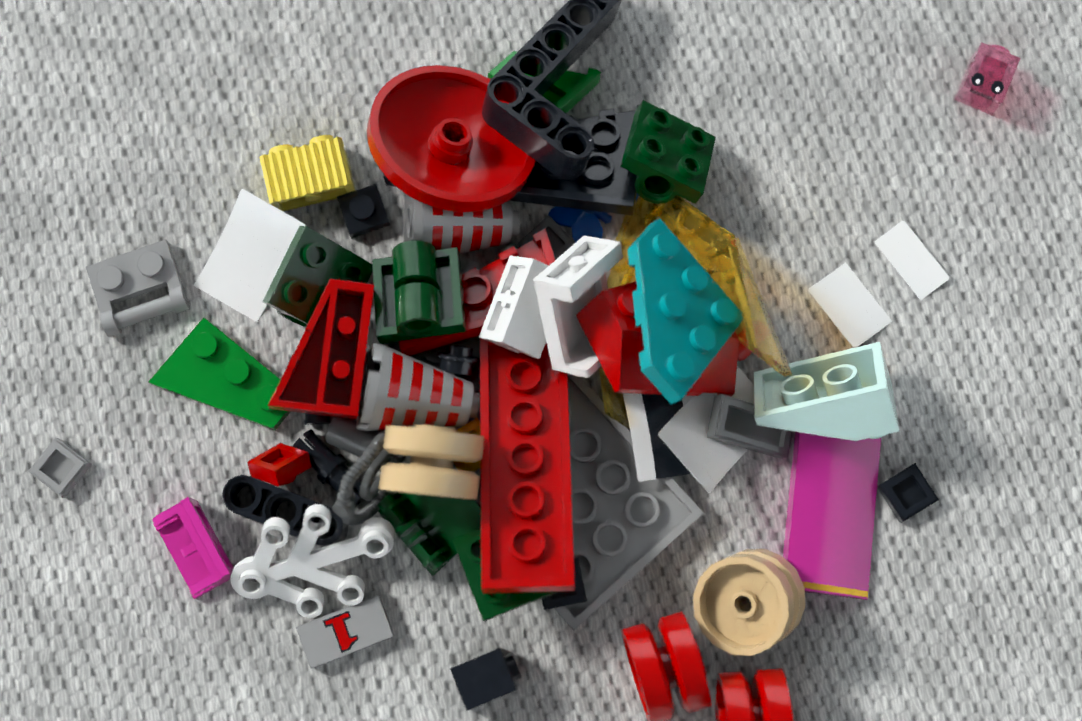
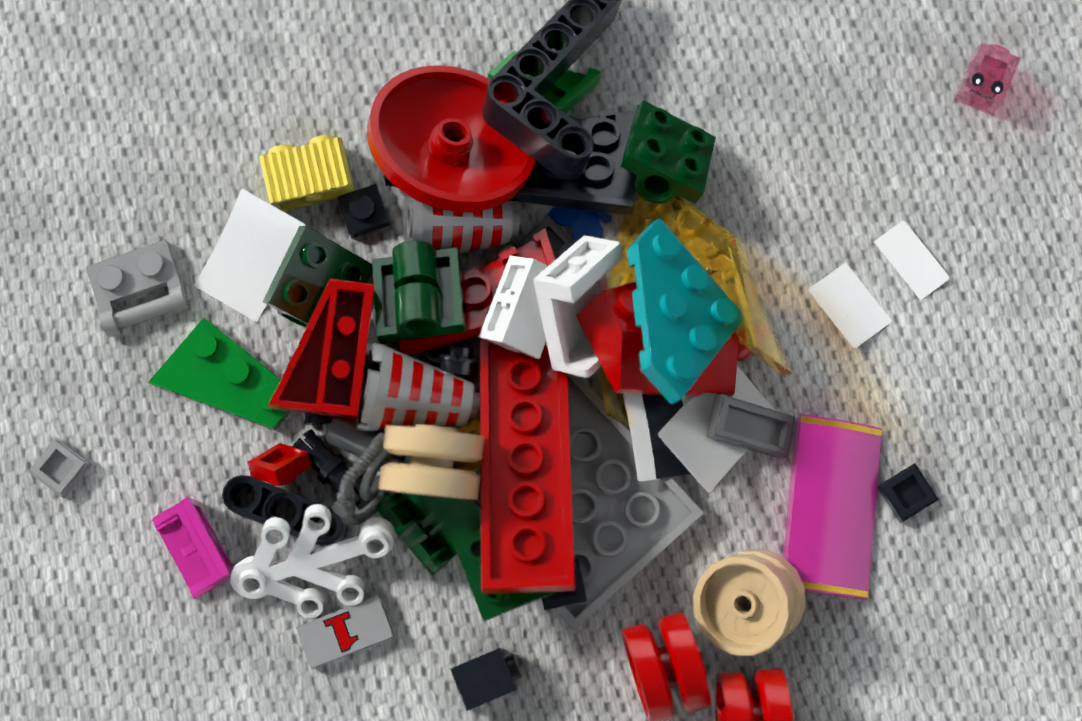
light aqua slope [754,342,899,441] -> none

